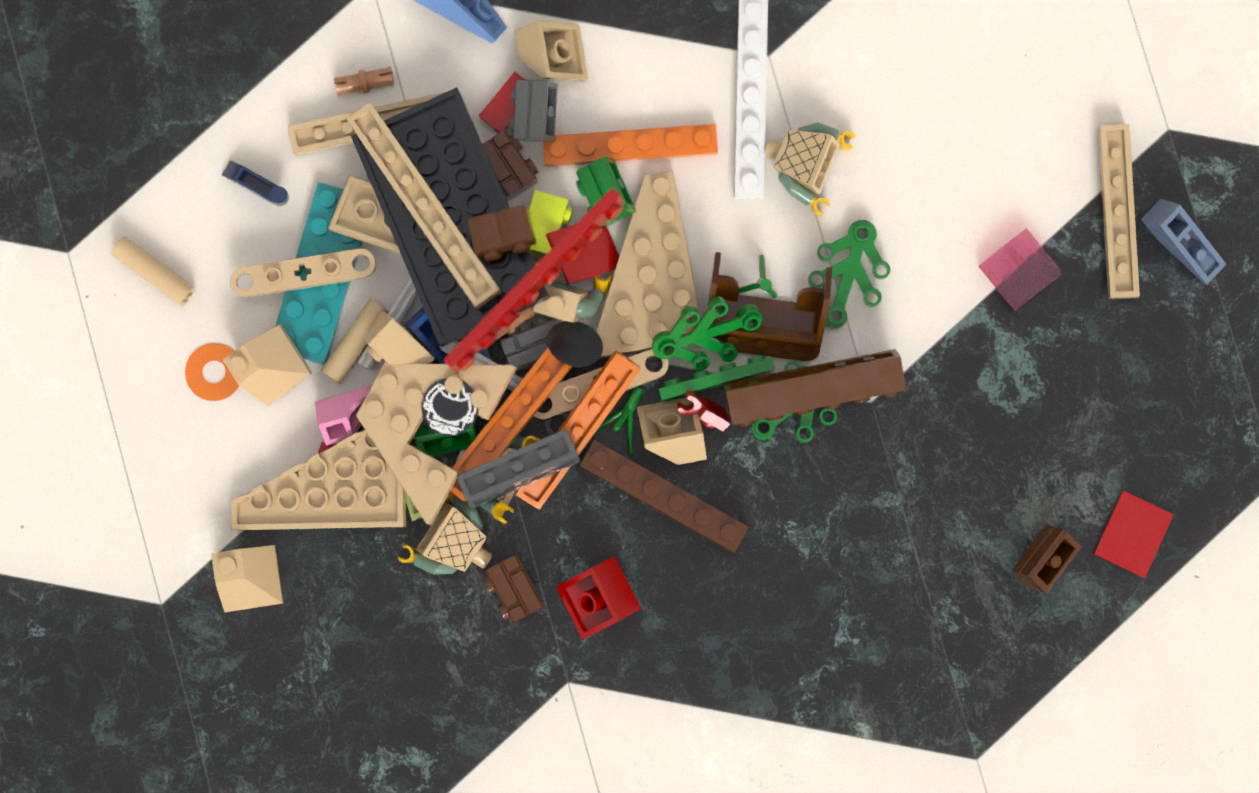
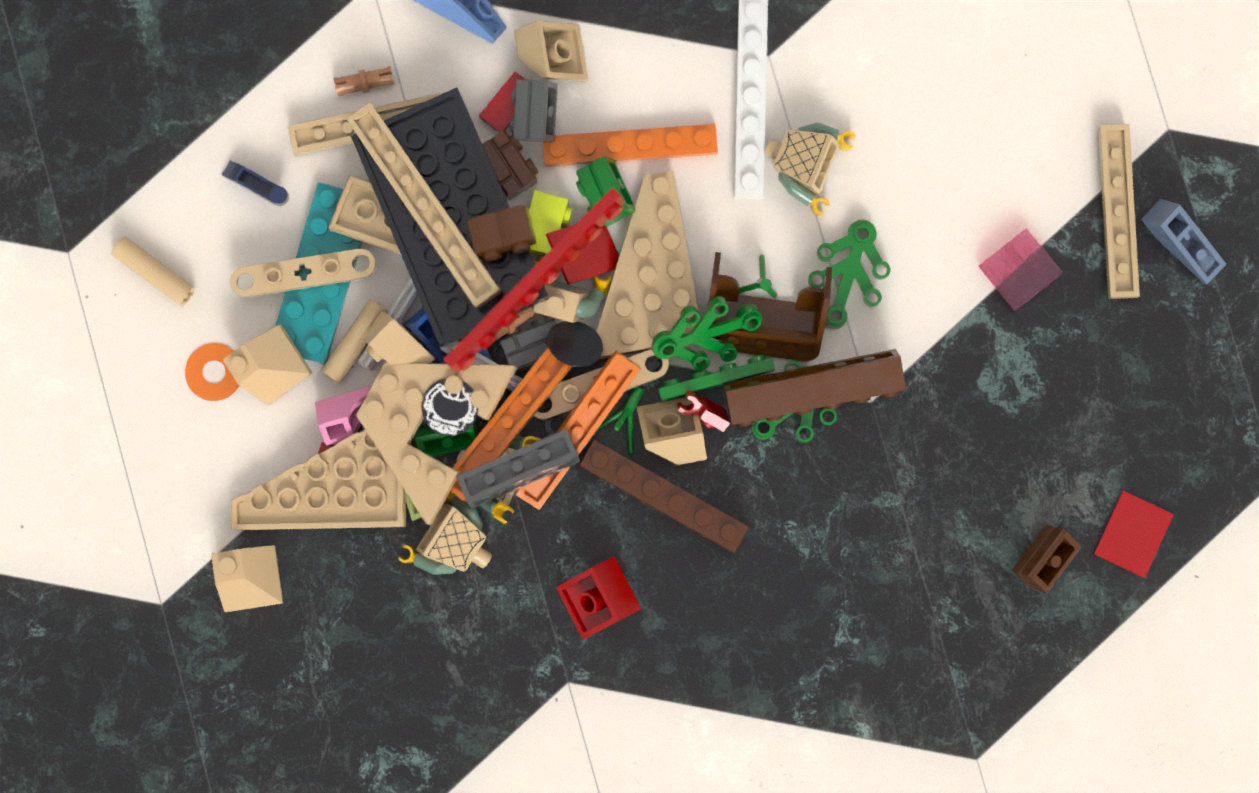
reddish brown brick [483,554,545,623] -> none

